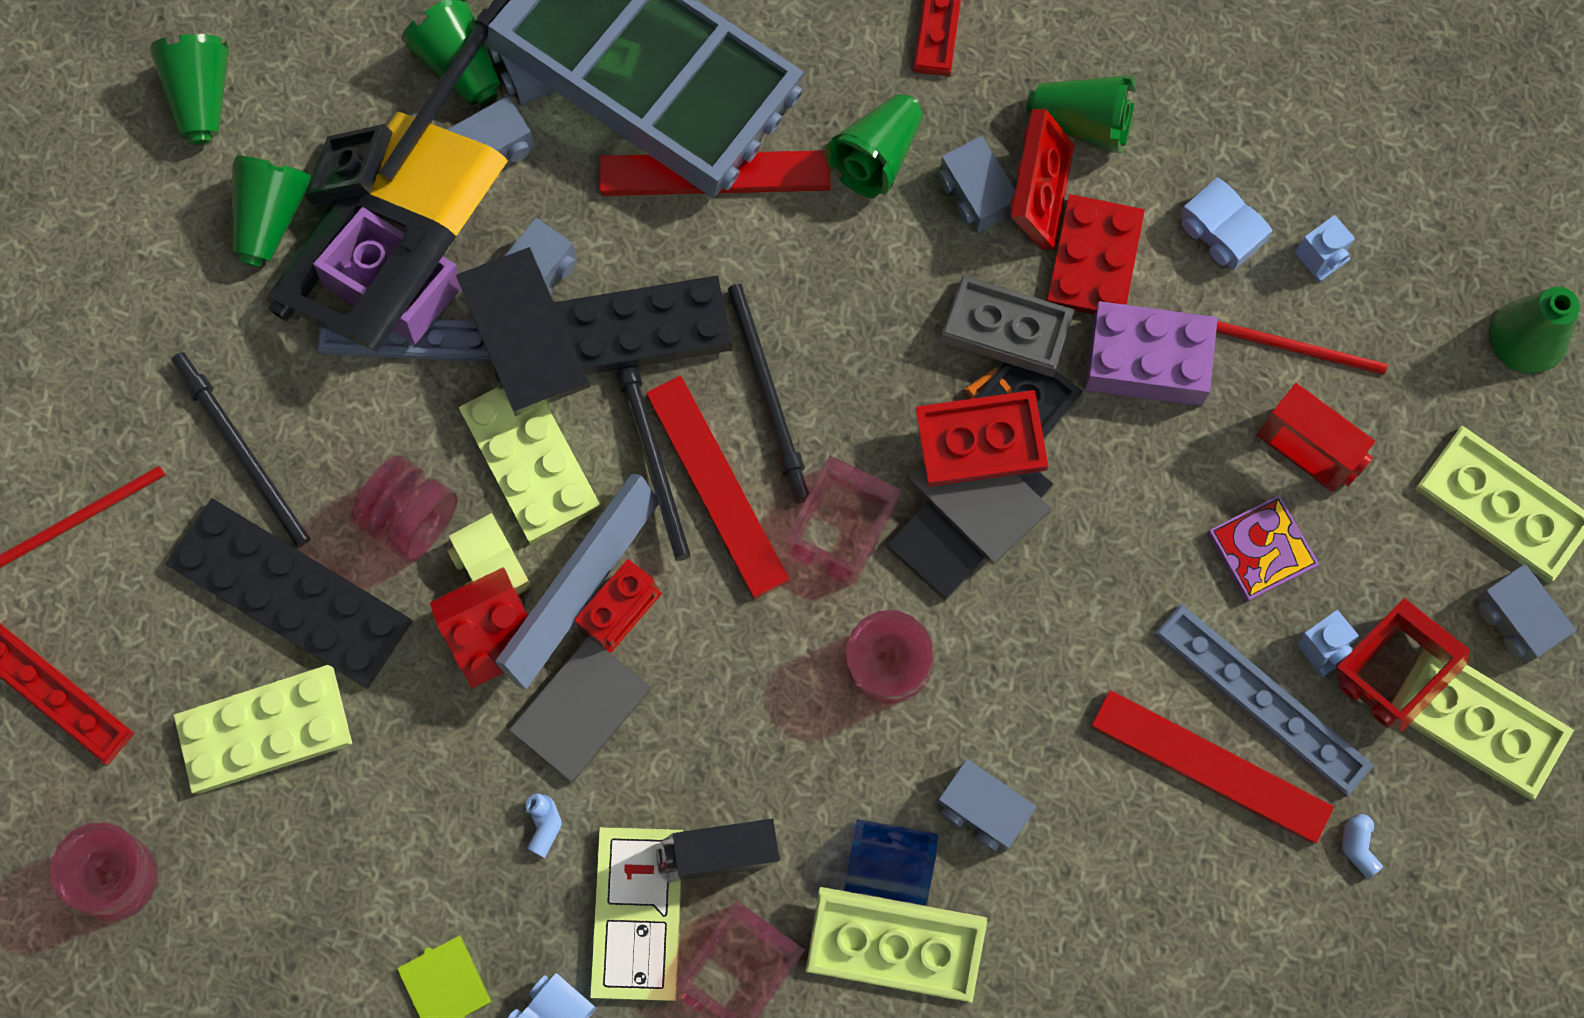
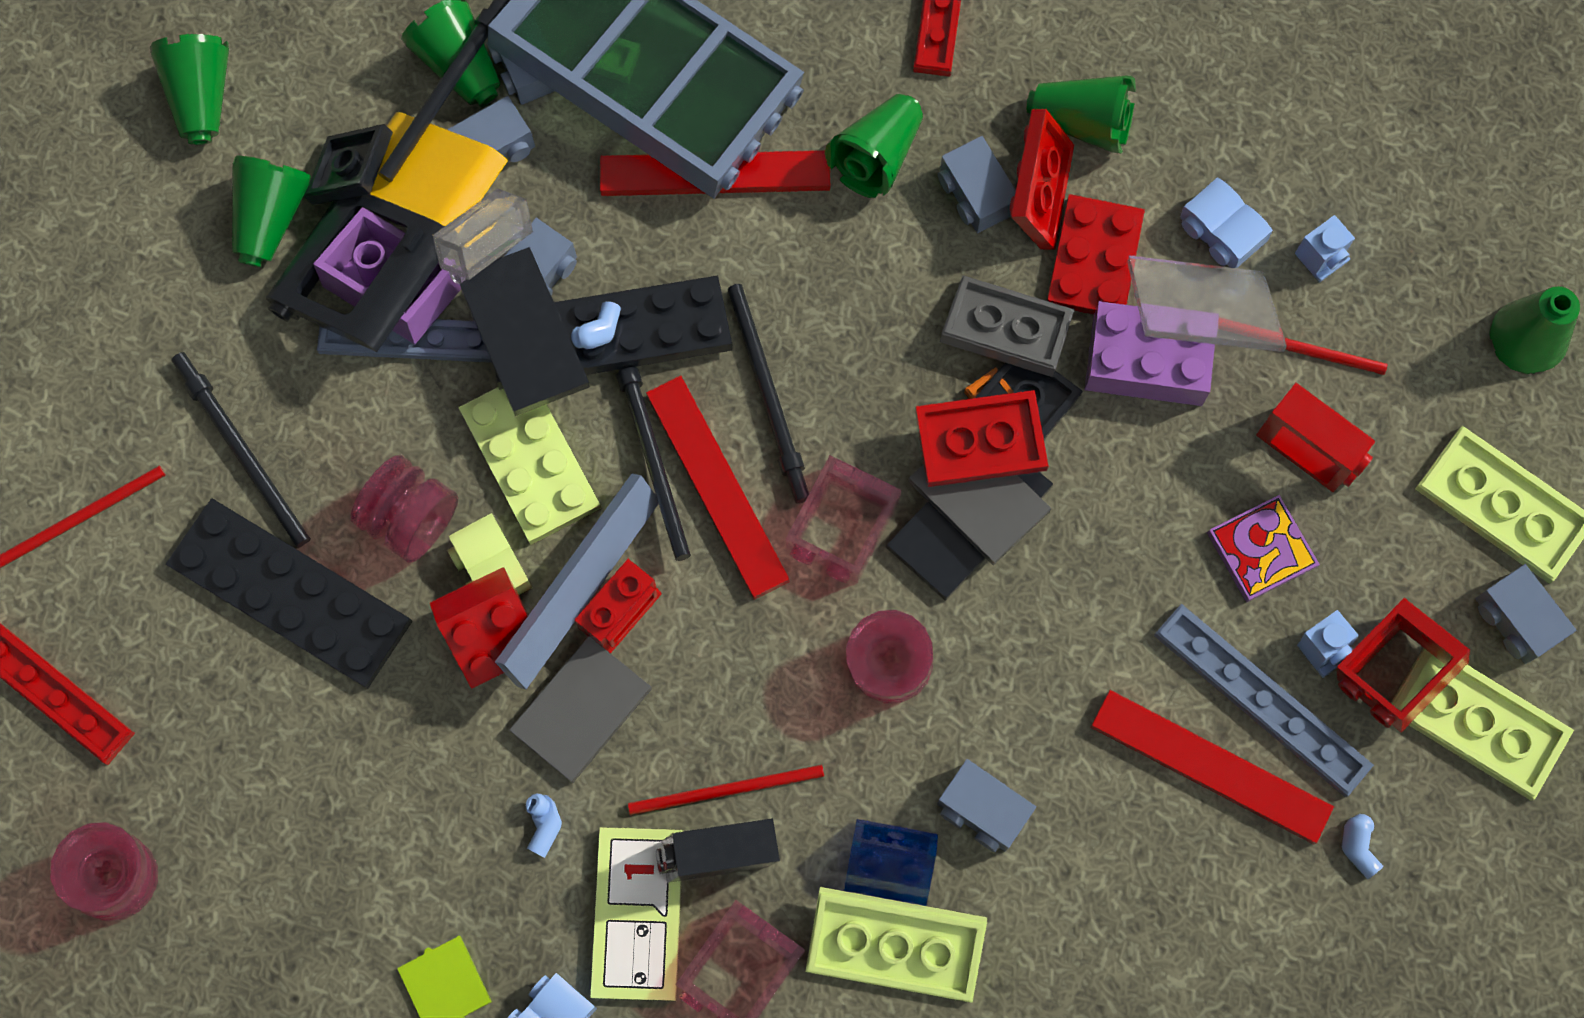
yellowish green plate [174,665,353,794] -> none
none -> clear brick [432,188,533,284]
none -> light blue arm [571,302,621,349]
none -> red axle [628,765,824,815]
none -> clear piece [1127,255,1287,352]

